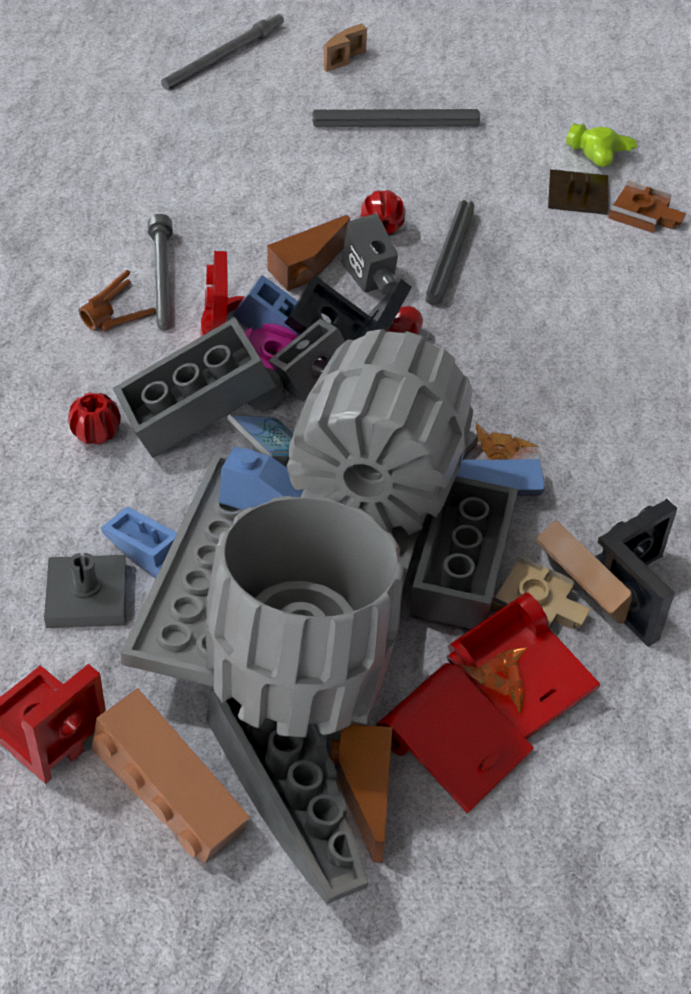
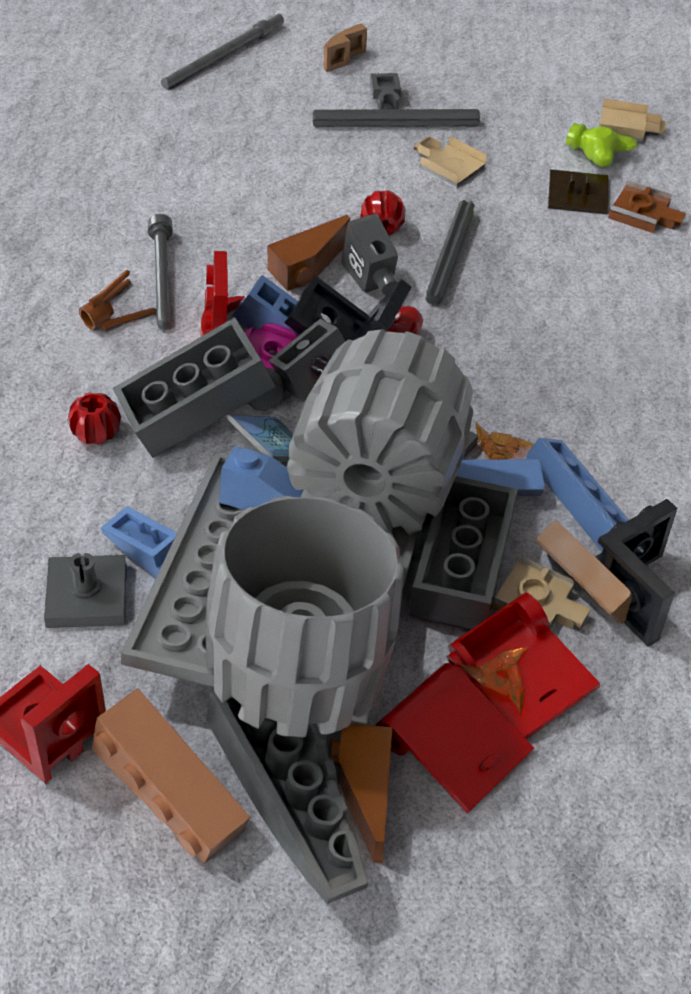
none -> dark grey plate [370,73,401,109]
none -> tan piece [414,136,486,189]
none -> medium blue slope [526,438,629,552]
none -> tan piece [599,98,666,144]

